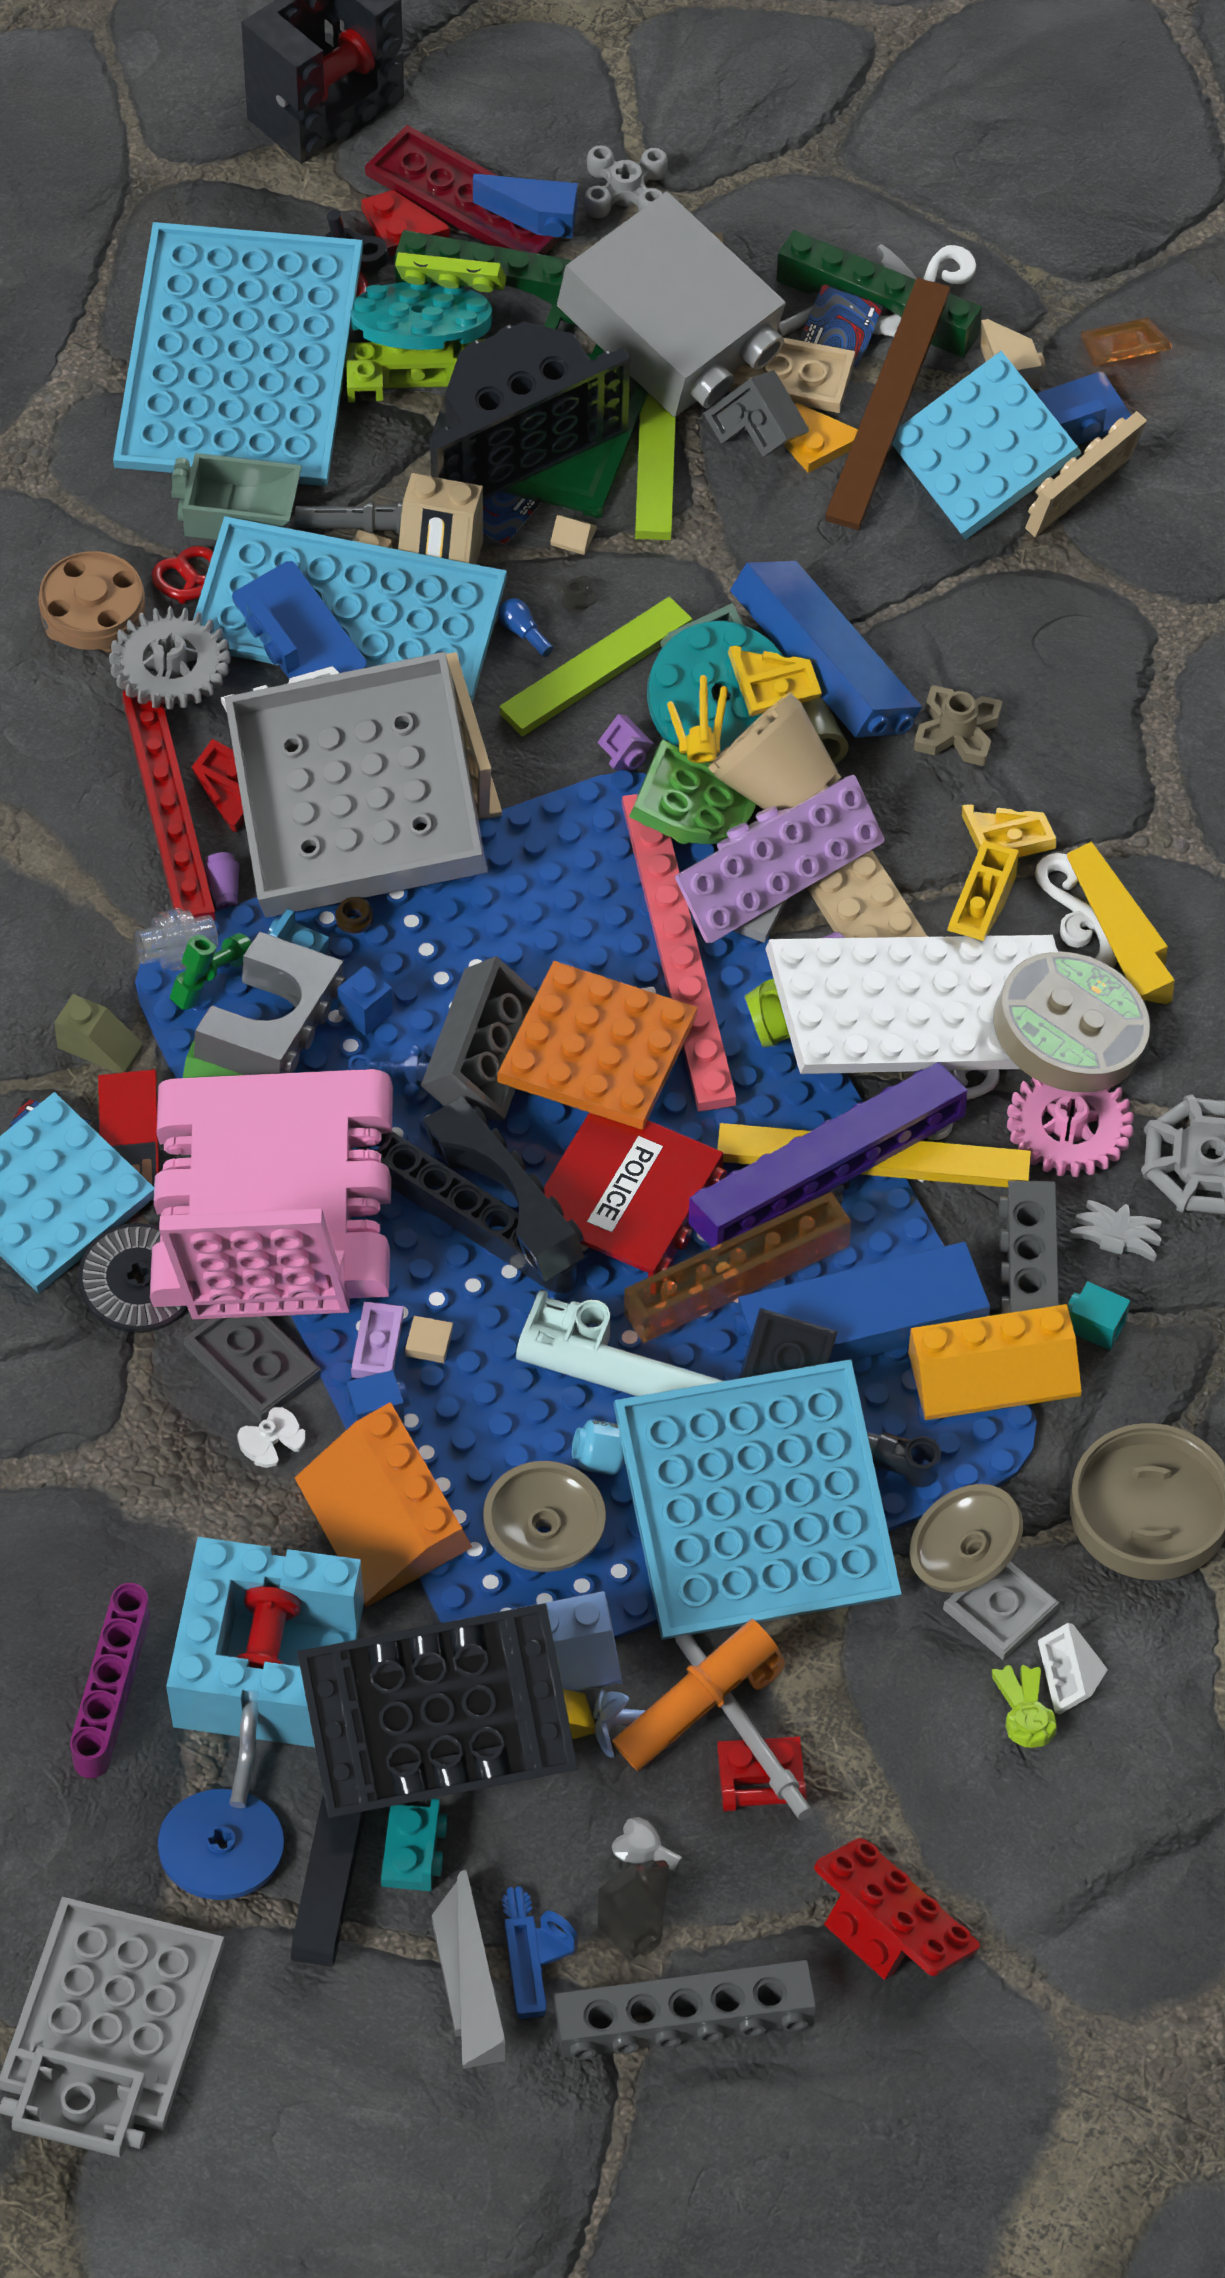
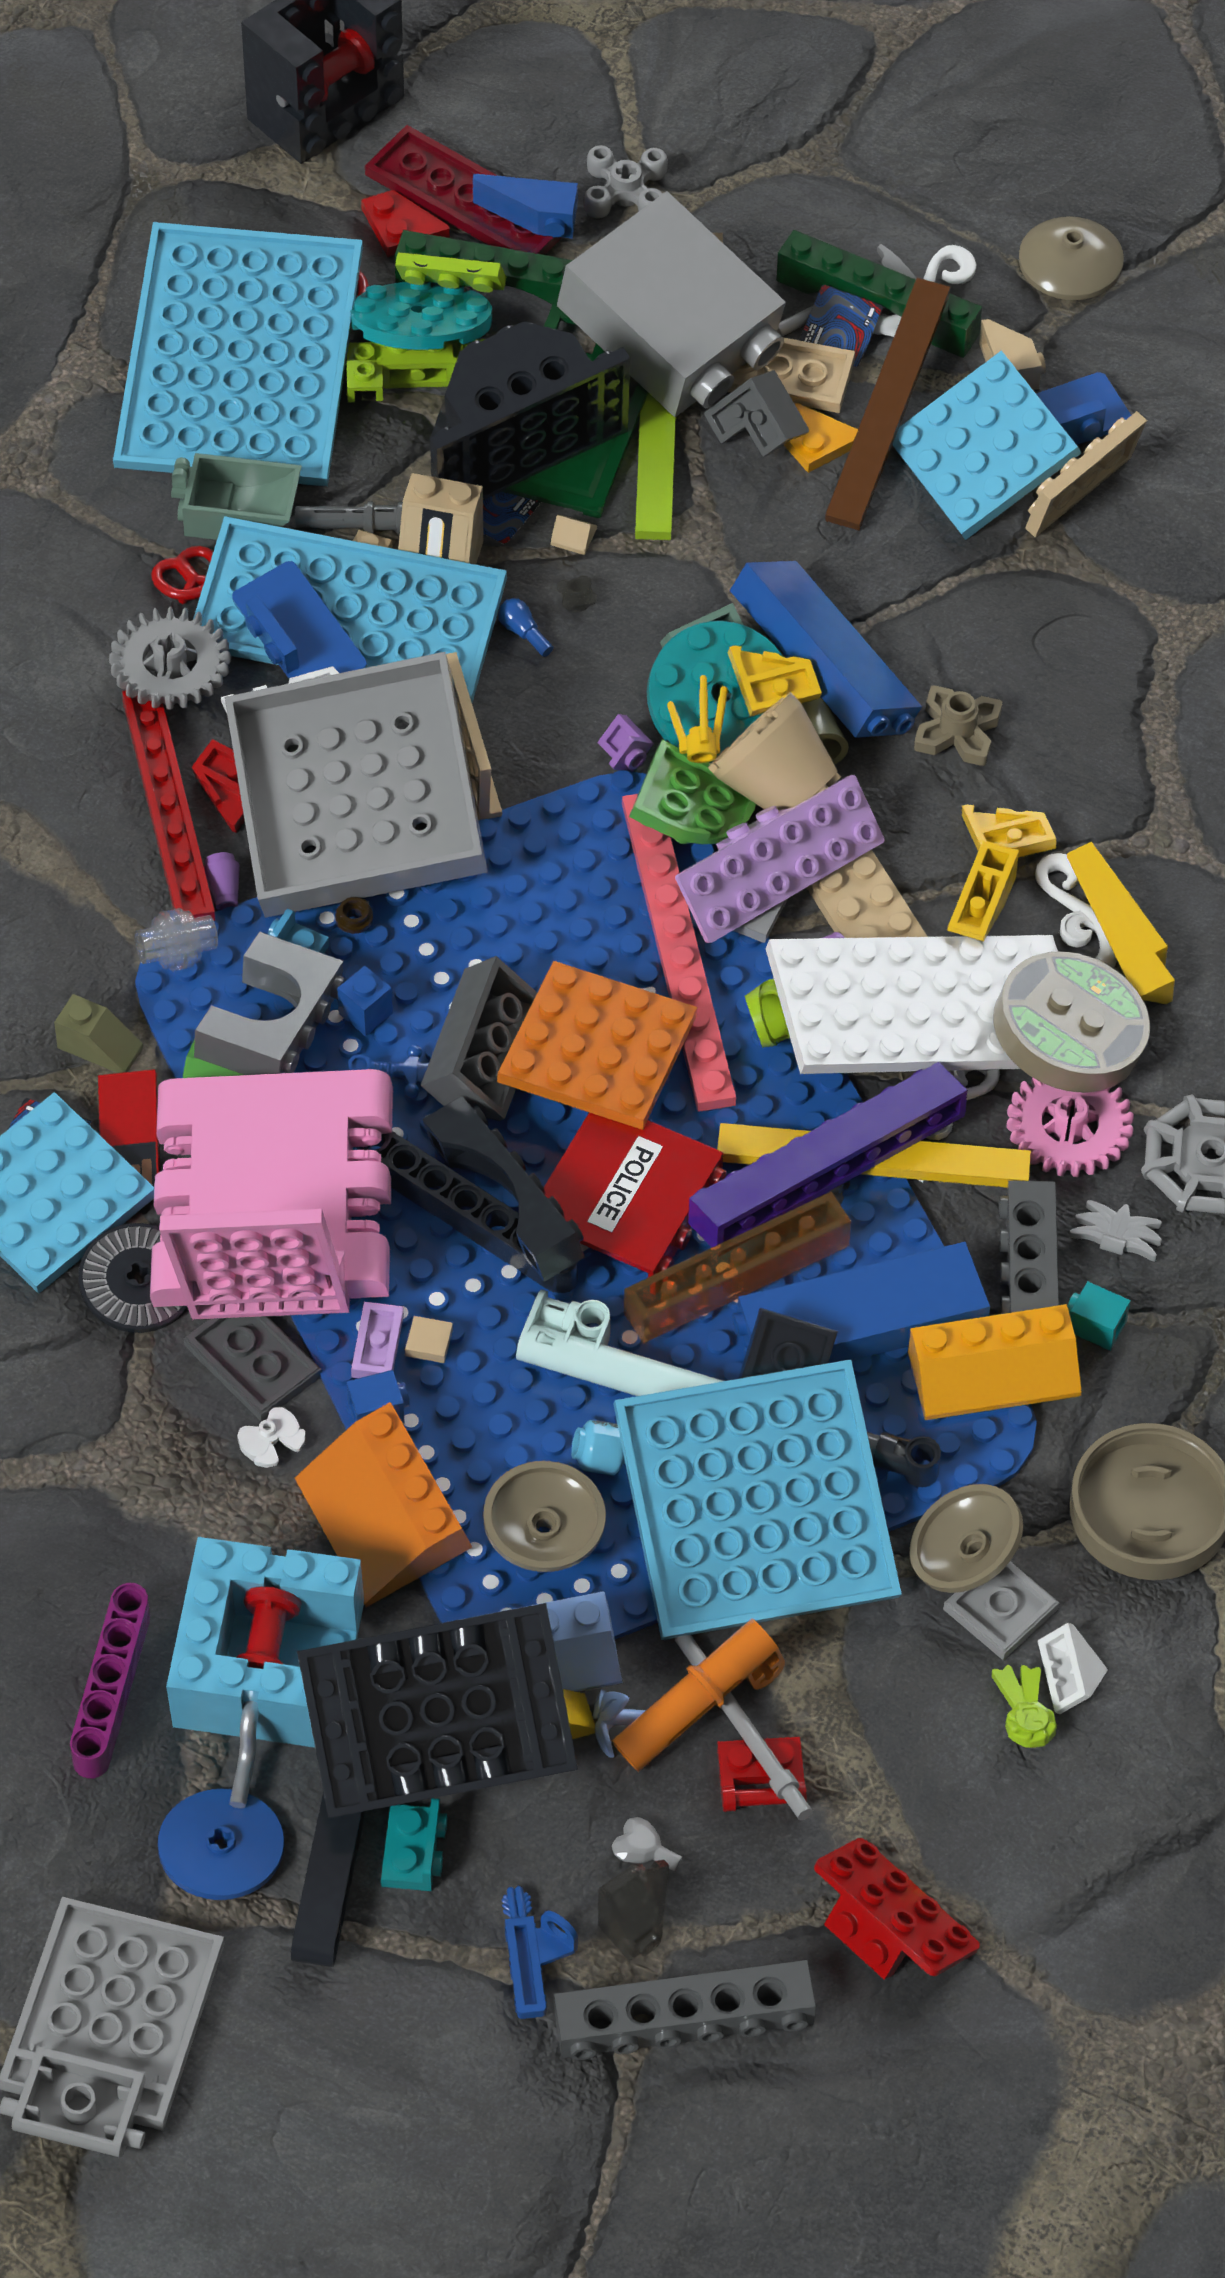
medium nougat piece [39,551,146,652] -> none
green bar [169,933,252,1010] -> none
black piece [325,210,389,272] -> none
light grey wedge [432,1870,506,2069] -> none
lime tile [499,597,693,737] -> none
clear orange slope [1081,317,1171,367] -> none
none -> dark tan dish [1019,216,1124,300]

